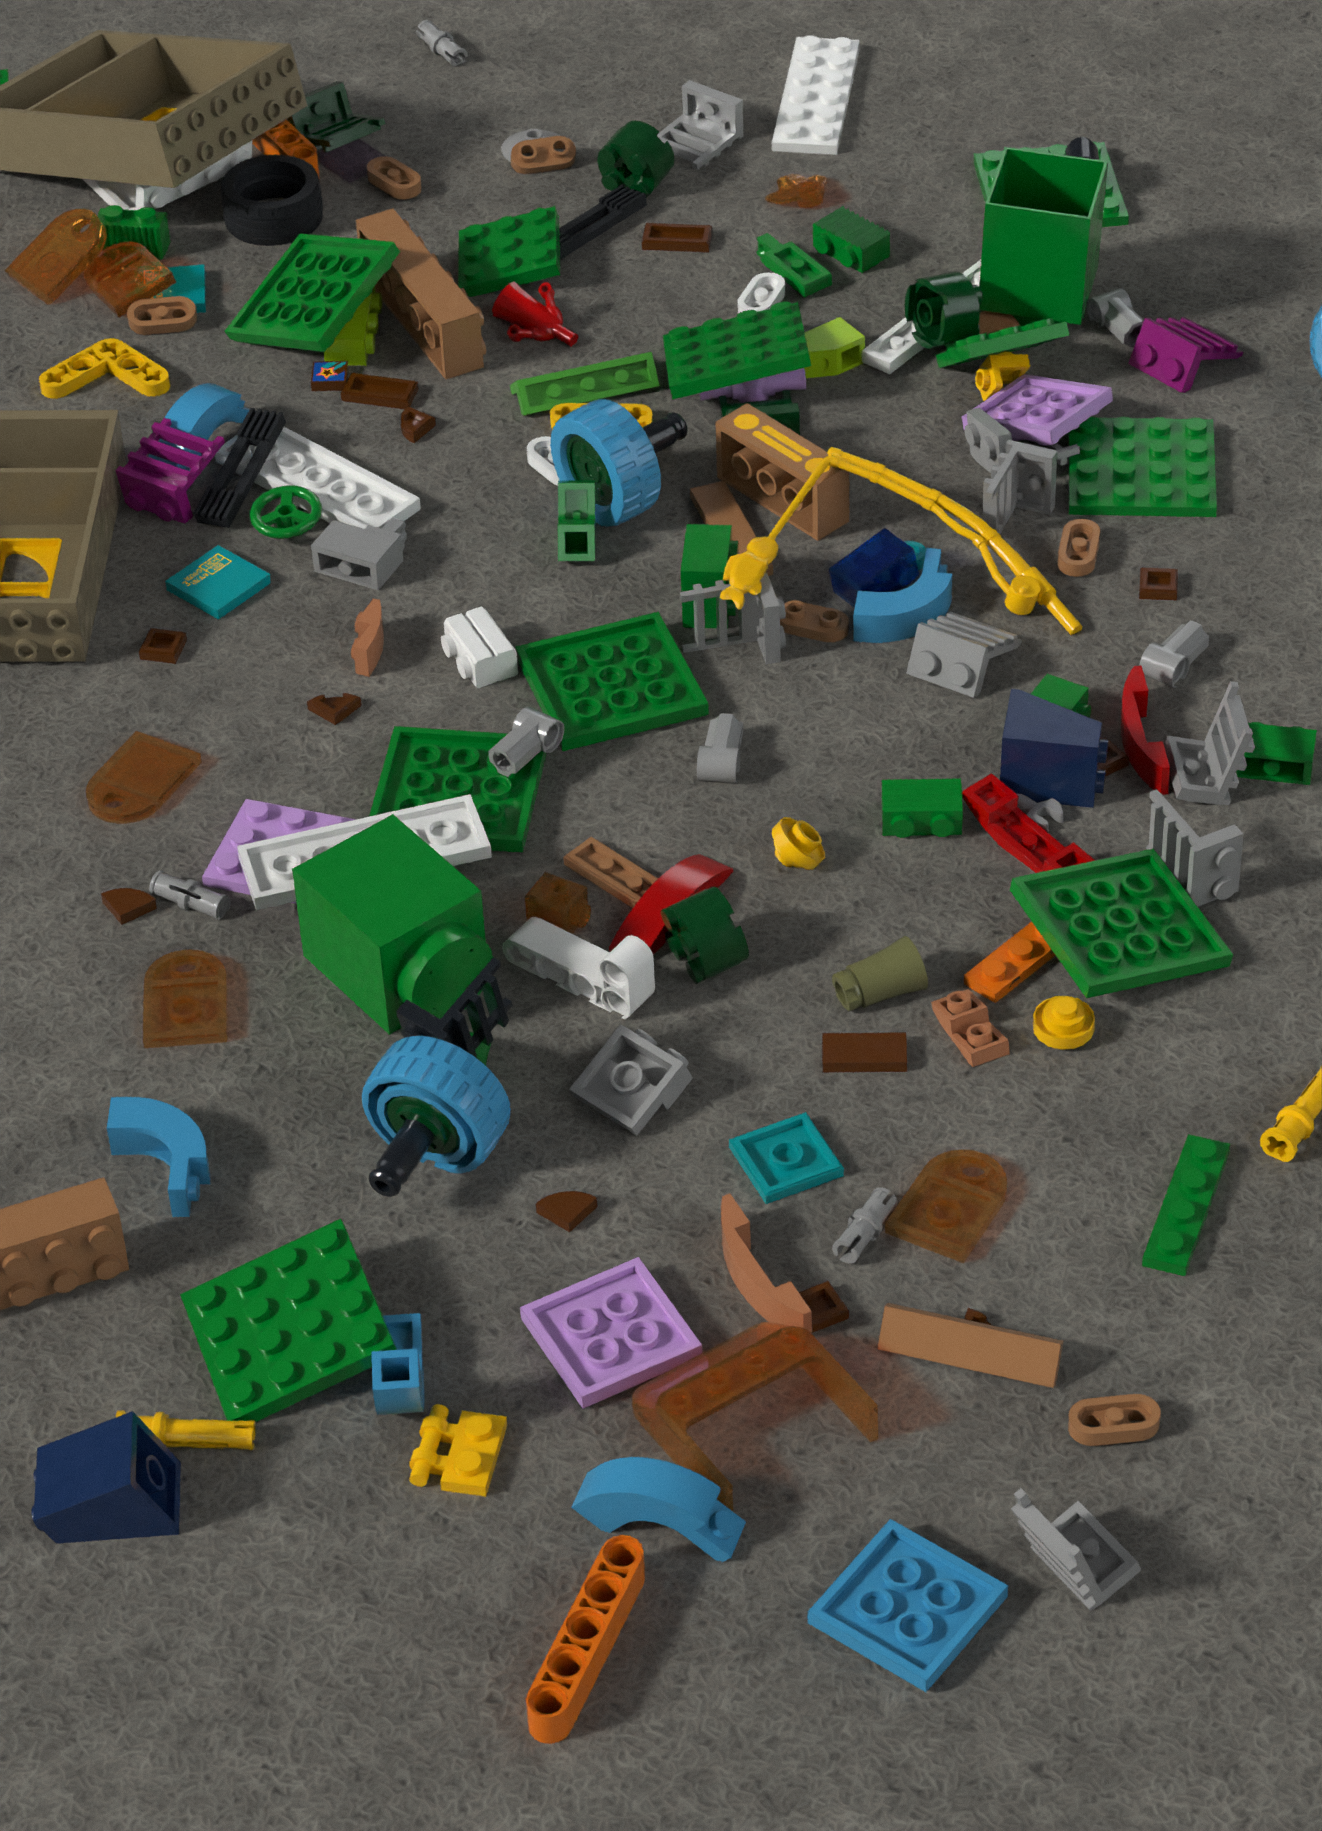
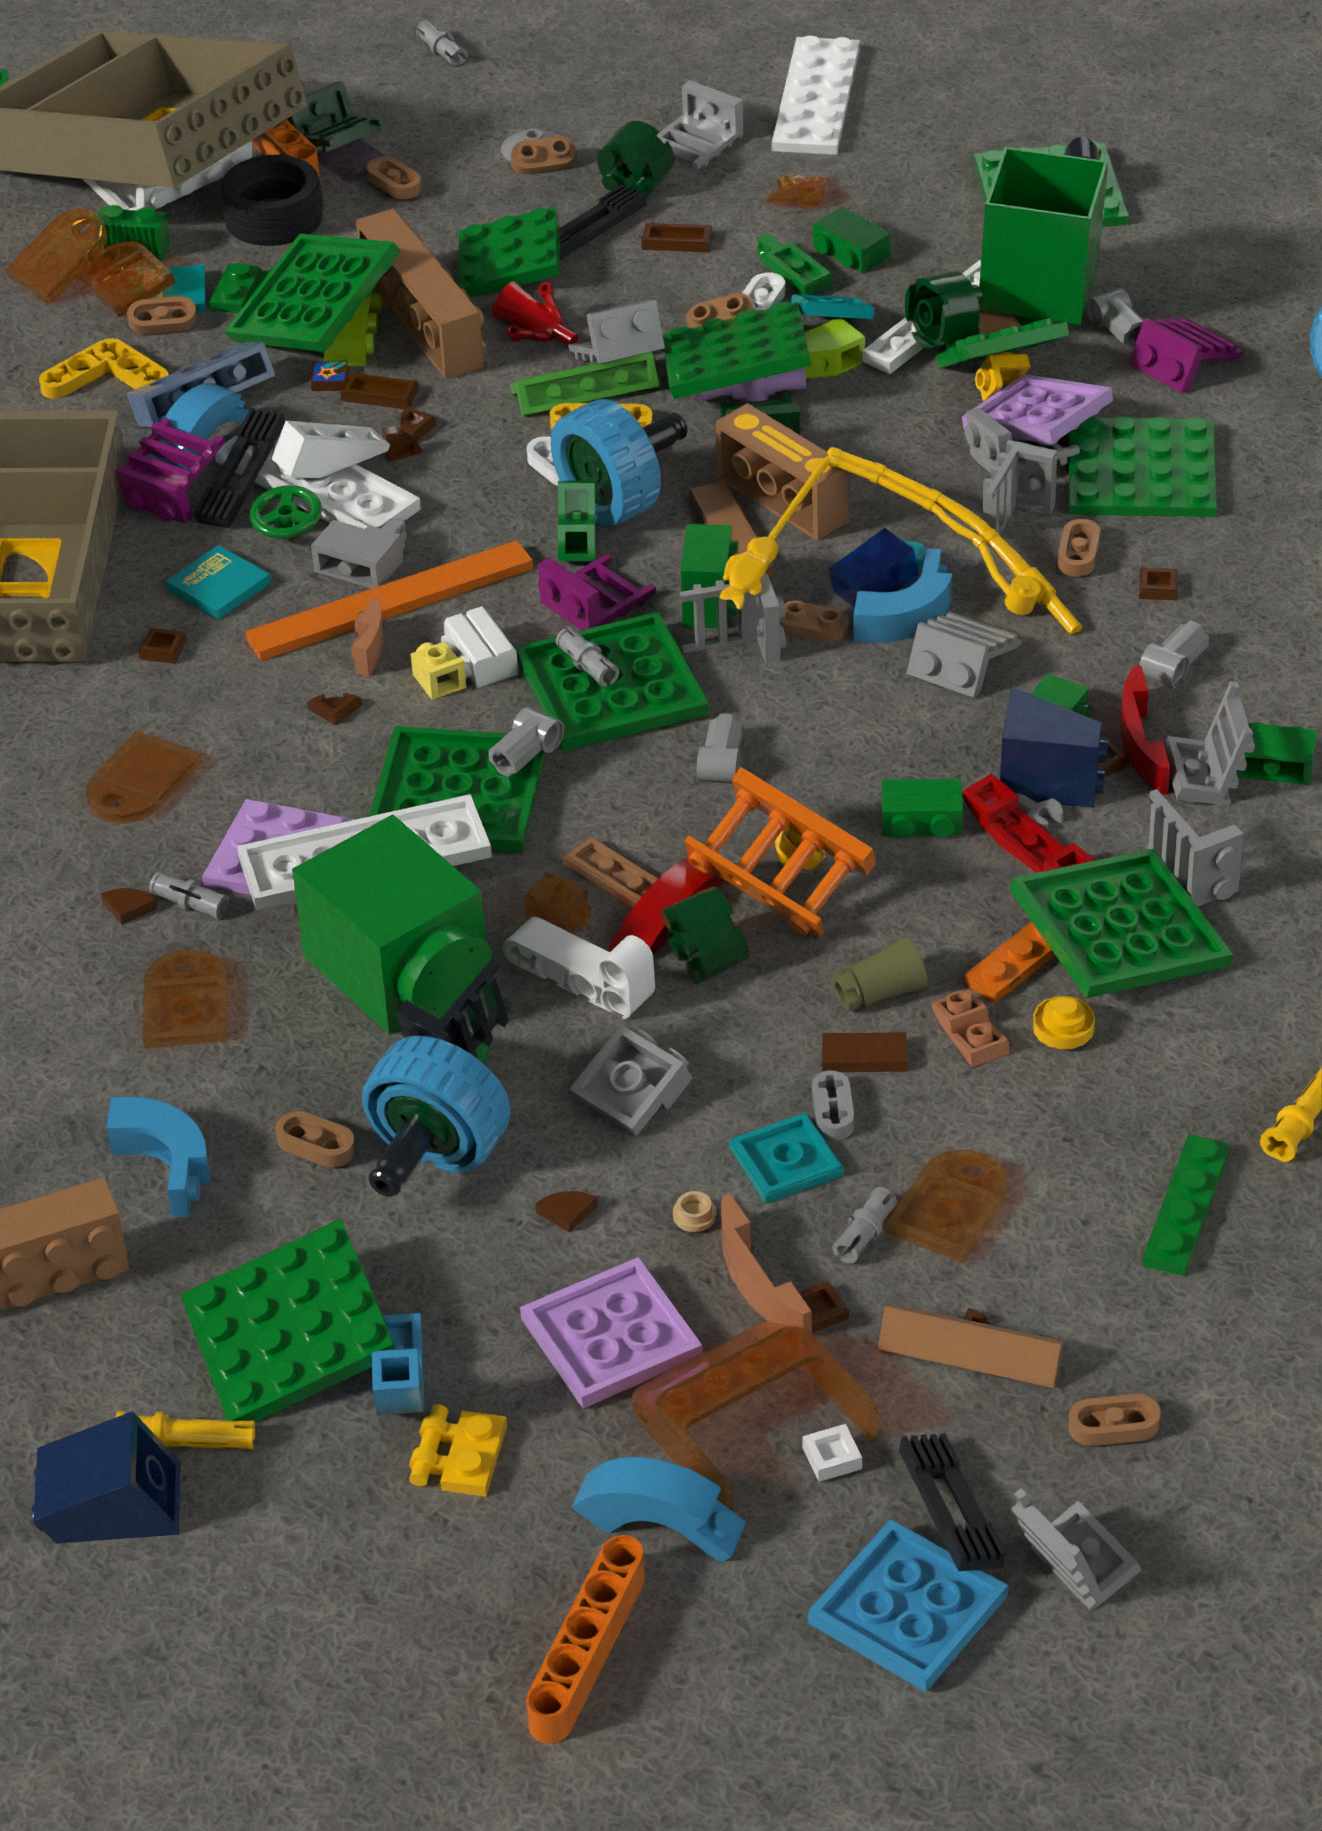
none -> sand blue brick [126,342,275,428]
none -> green plate [209,263,273,314]
none -> orange tile [245,540,533,661]
none -> white slope [272,421,390,481]
none -> medium nougat plate [275,1111,356,1167]
none -> reddish brown tile [382,427,422,462]
none -> light yellow brick [411,641,466,700]
none -> magenta plate [538,554,656,630]
none -> light grey pin [556,627,619,687]
none -> light grey plate [568,299,665,363]
none -> tan plate [673,1191,717,1232]
none -> orange fence [684,767,876,938]
none -> medium nougat plate [686,293,756,328]
none -> teal tile [791,294,874,319]
none -> white plate [802,1424,862,1482]
none -> light grey beam [812,1070,854,1141]
none -> black container [899,1433,1006,1572]

